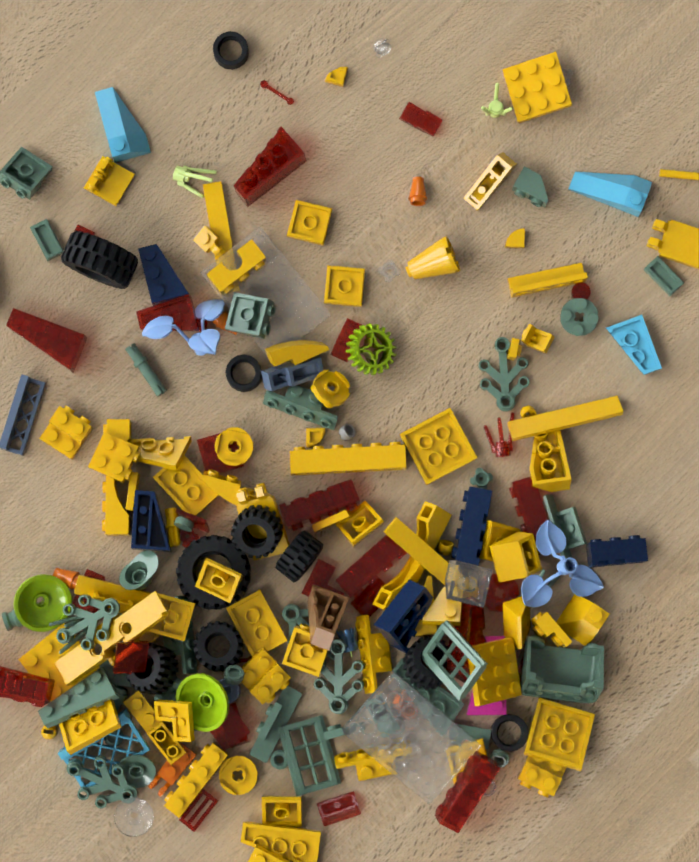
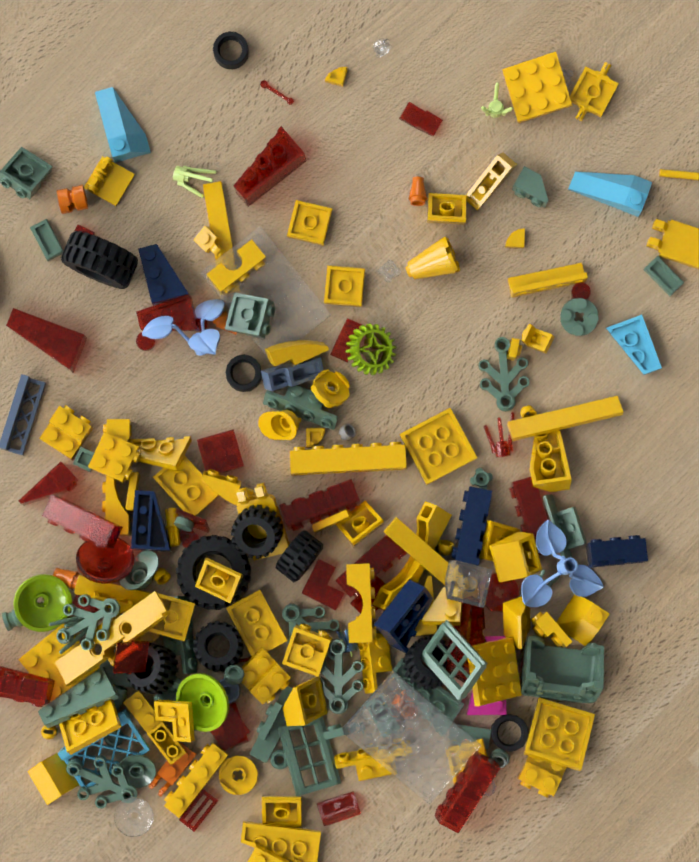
sand green pin [125,343,167,397] -> none
yellow plate [215,427,254,466] -> none
medium nougat wedge [307,585,349,651] -> none
none -> clear red slope [19,462,79,505]
none -> yellow slope [27,753,79,805]
none -> clear red brick [42,495,123,550]
none -> orange wheel [57,185,88,214]
none -> sand green plate [73,447,94,473]
none -> clear red dish [76,535,135,584]
none -> clear red tile [136,332,156,351]
none -> yellow hinge [153,568,171,585]
none -> yellow piece [258,410,301,440]
none -> yellow slope [283,676,328,726]
none -> yellow arch [346,563,376,643]
none -> yellow slope [427,193,466,225]
none -> yellow plate [570,62,619,121]

